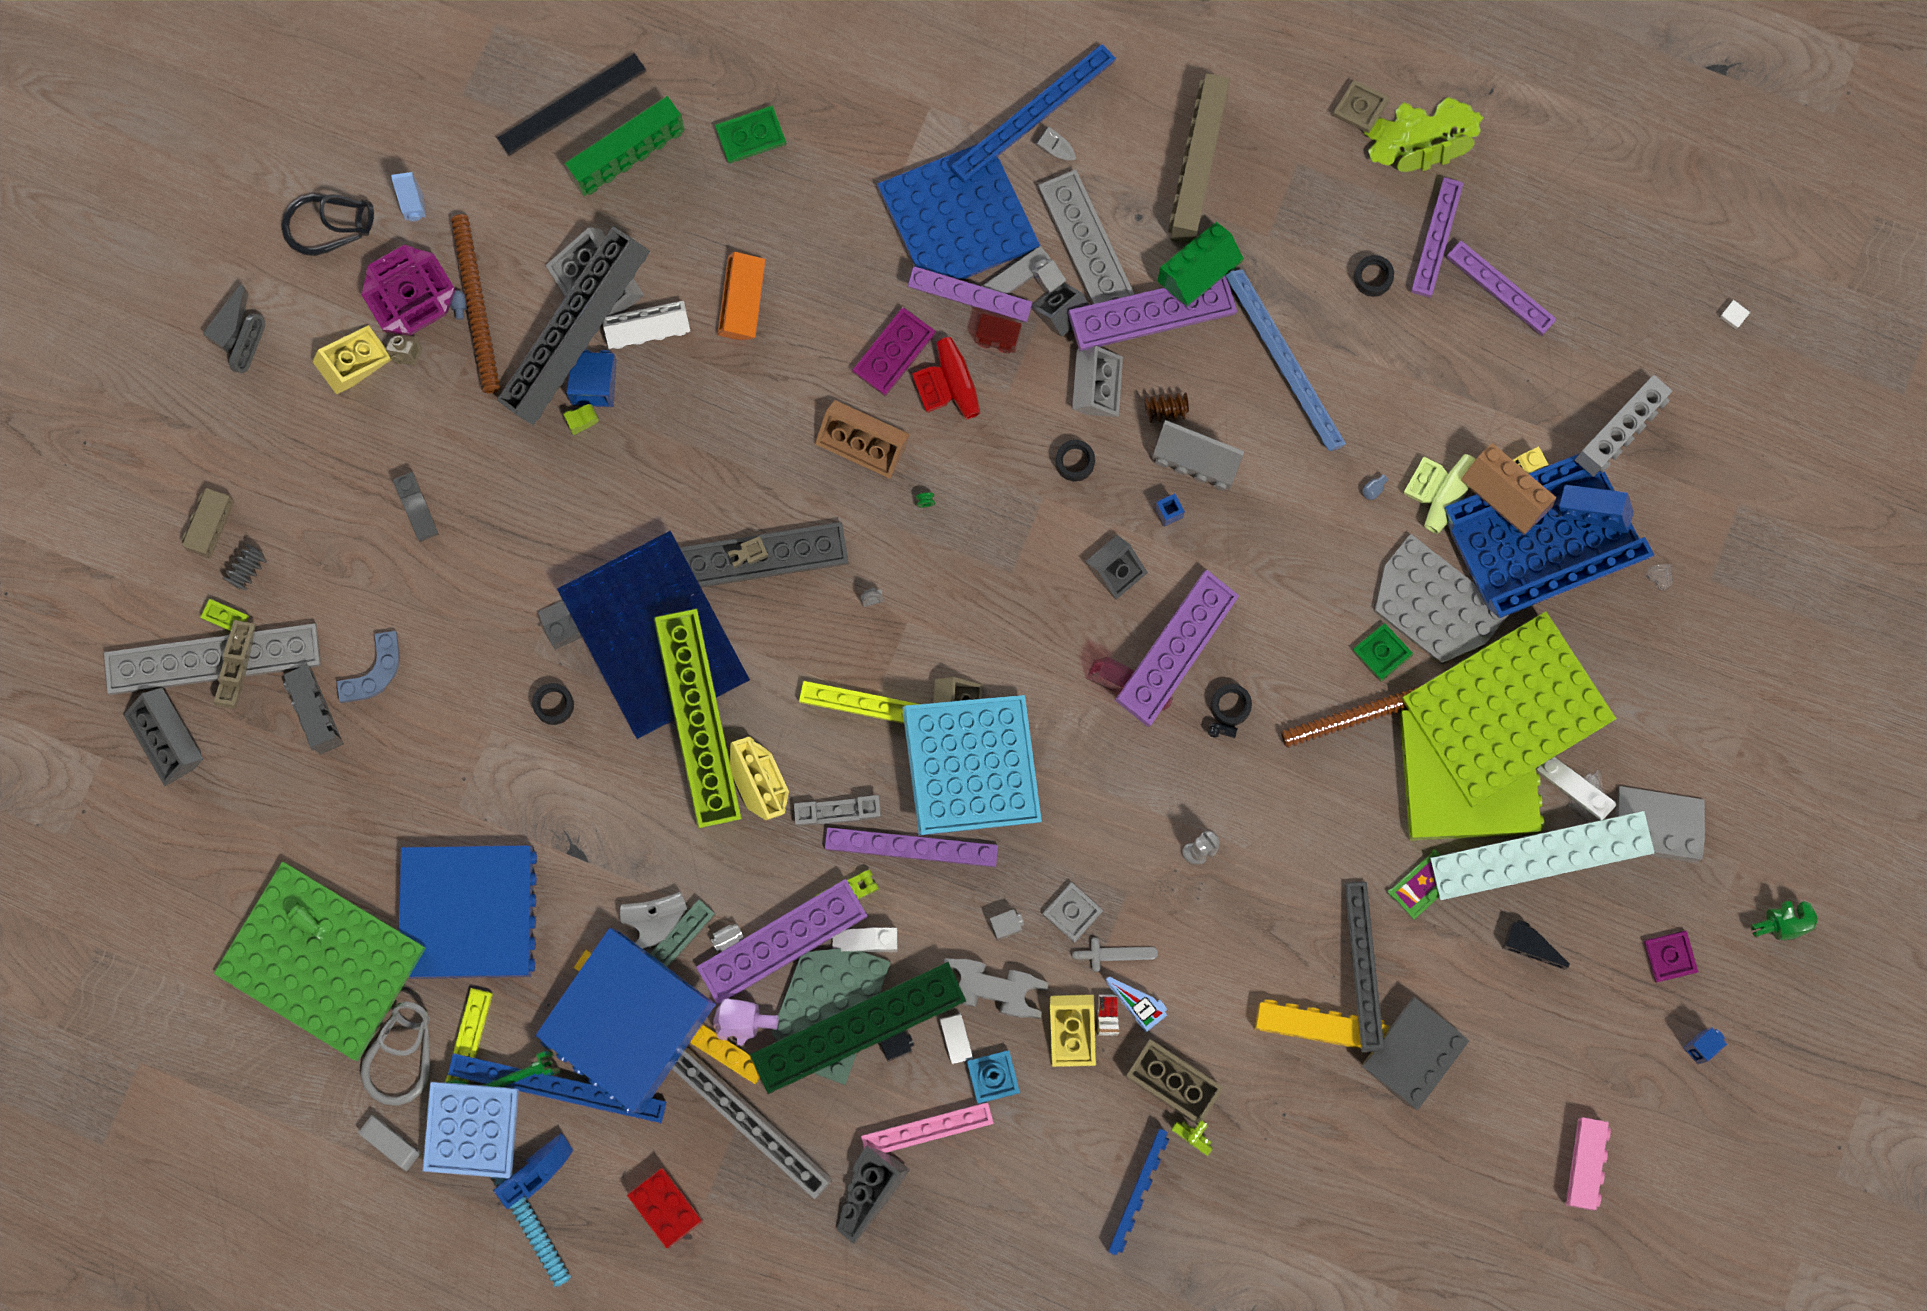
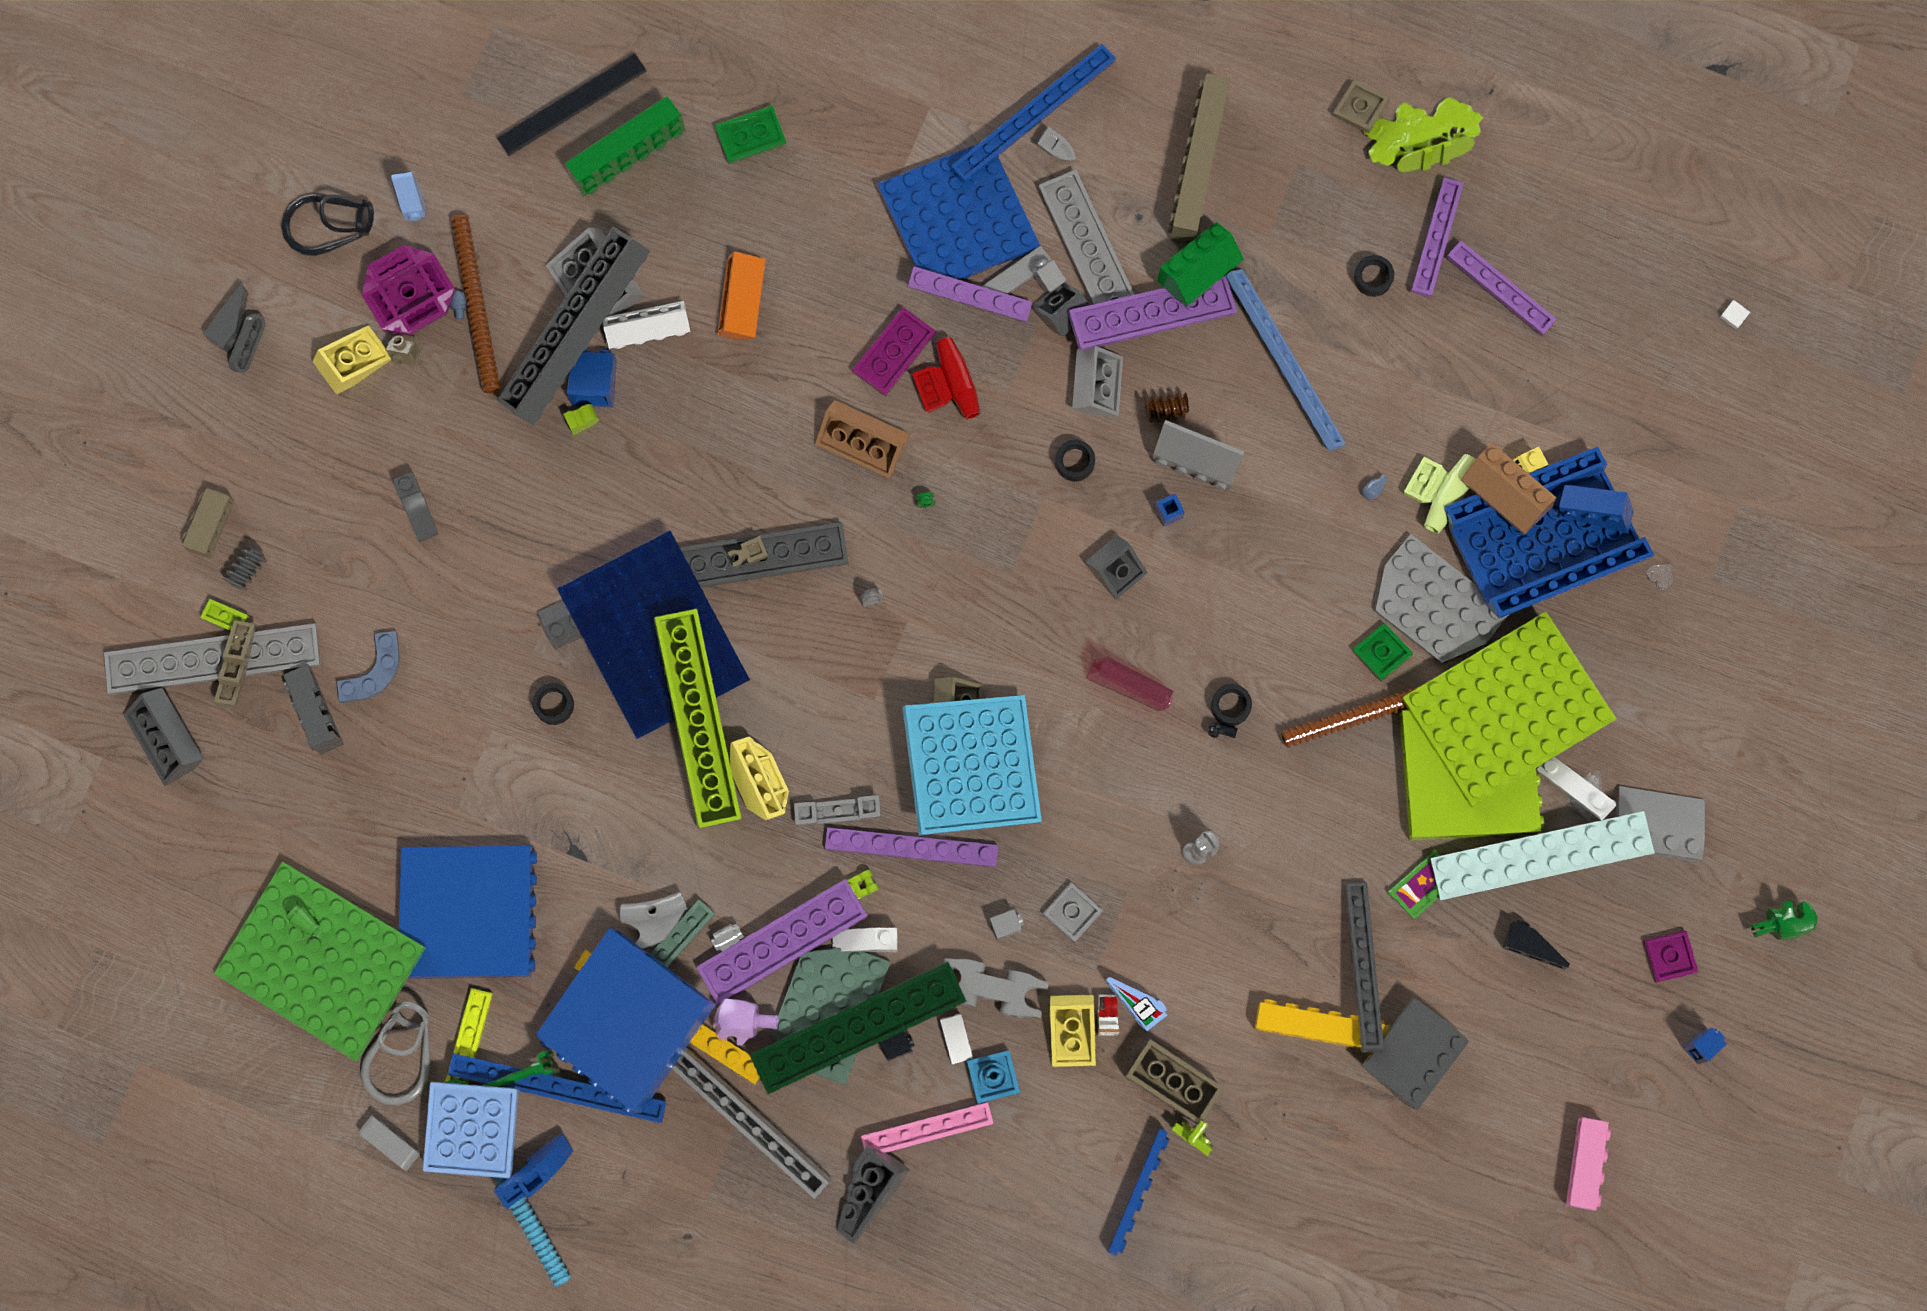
red brick [627,1168,704,1249] -> none
neon yellow plate [799,681,918,724] -> none
clear red brick [975,314,1022,354] -> none
light grey sword [1072,938,1158,972] -> none
medium lavender plate [1115,570,1239,727] -> none
light grey brick [1575,375,1673,477] -> none

